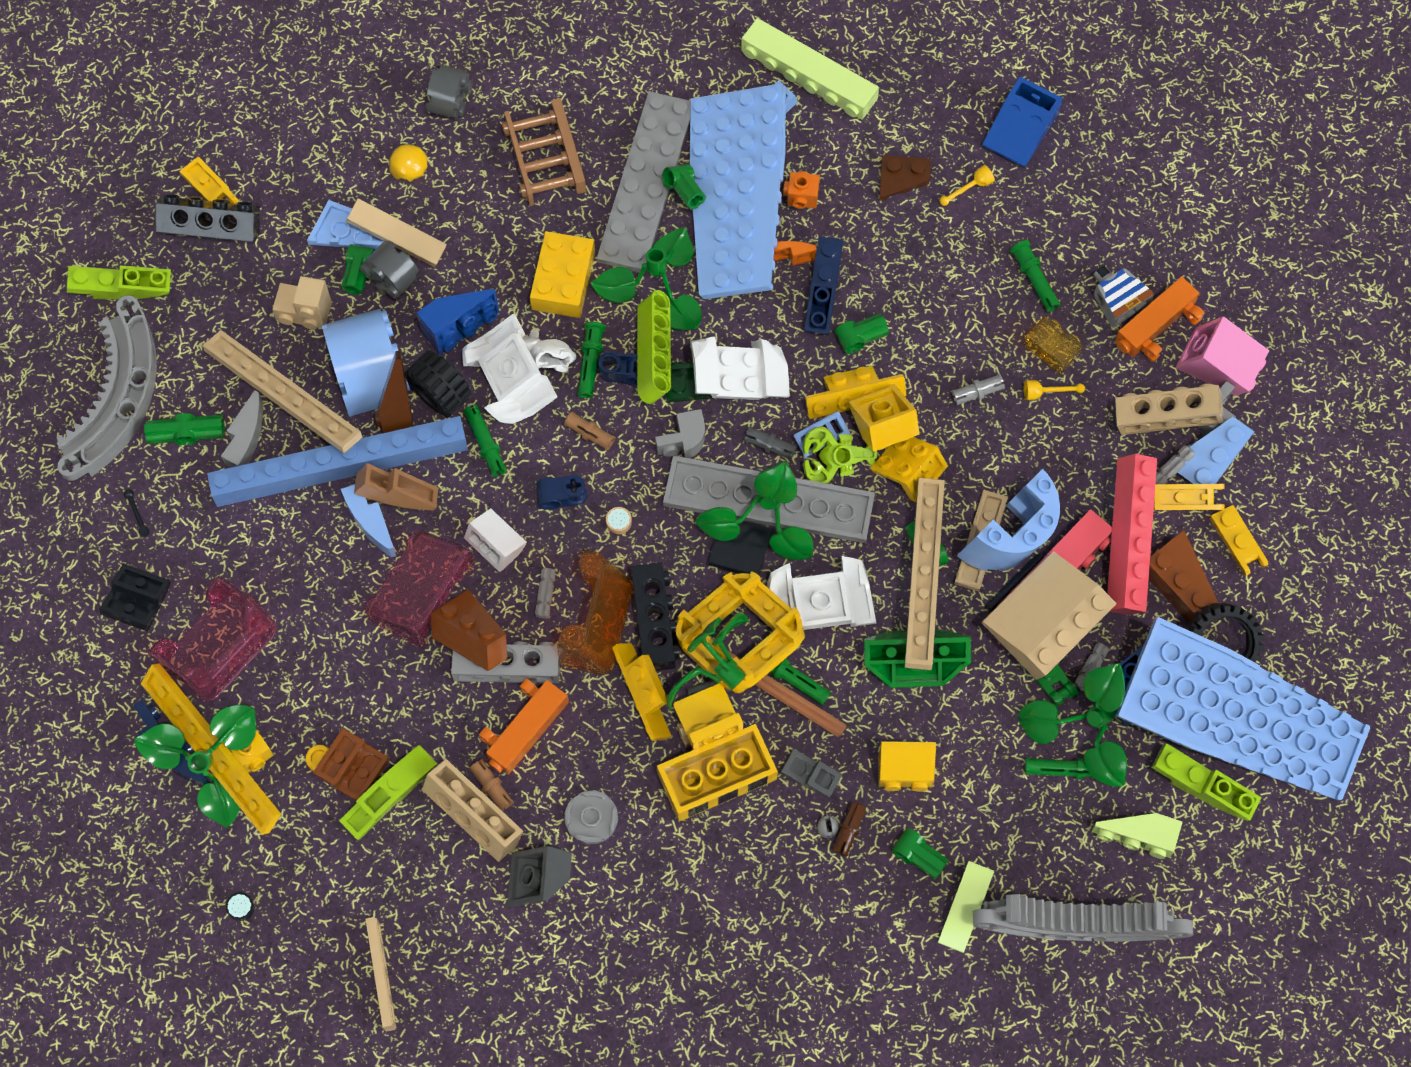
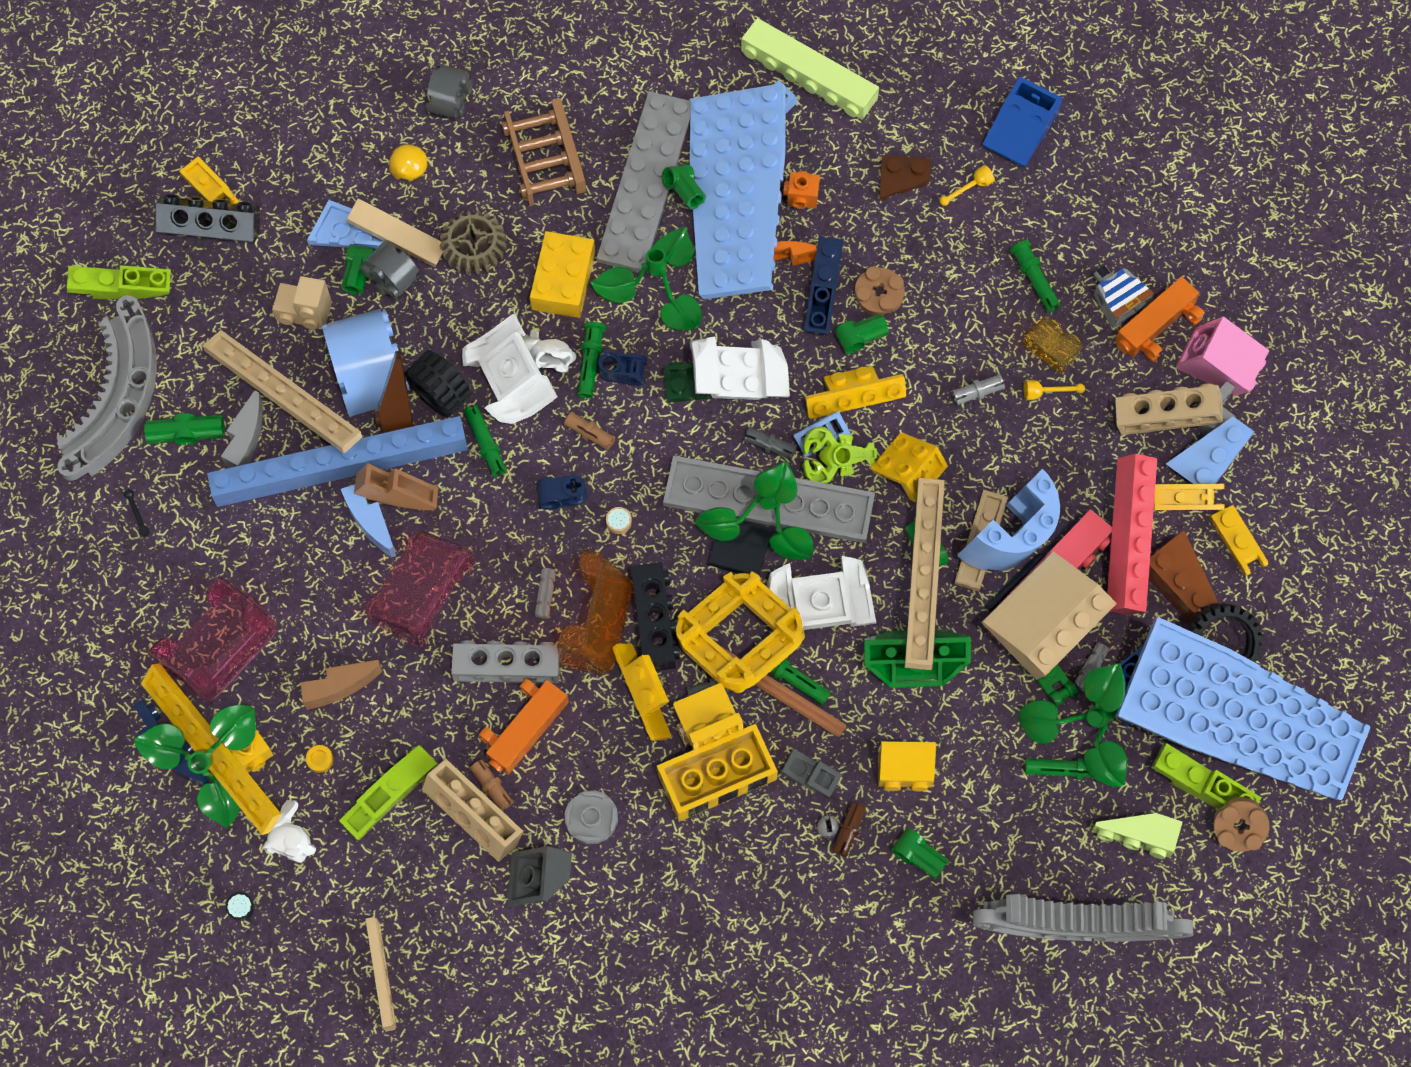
black slope [99,564,171,632] -> none
dark orange slope [313,728,390,801] -> none
blue slope [417,289,500,355] -> none
dark orange wedge [430,589,507,671] -> none
white brick [464,509,527,572] -> none
lime beam [637,290,671,404] -> none
light grey brick [655,409,705,458] -> none
green plant [667,612,749,710] -> none
yellow slope [849,385,920,452] -> none
yellowish green slope [938,861,994,953] -> none
light grey axle [1155,445,1195,484] -> none
none -> white animal [263,800,316,863]
none -> medium nougat slope [301,660,382,710]
none -> dark tan gear [440,210,507,276]
none -> medium nougat plate [854,266,905,316]
none -> medium nougat plate [1213,797,1269,852]

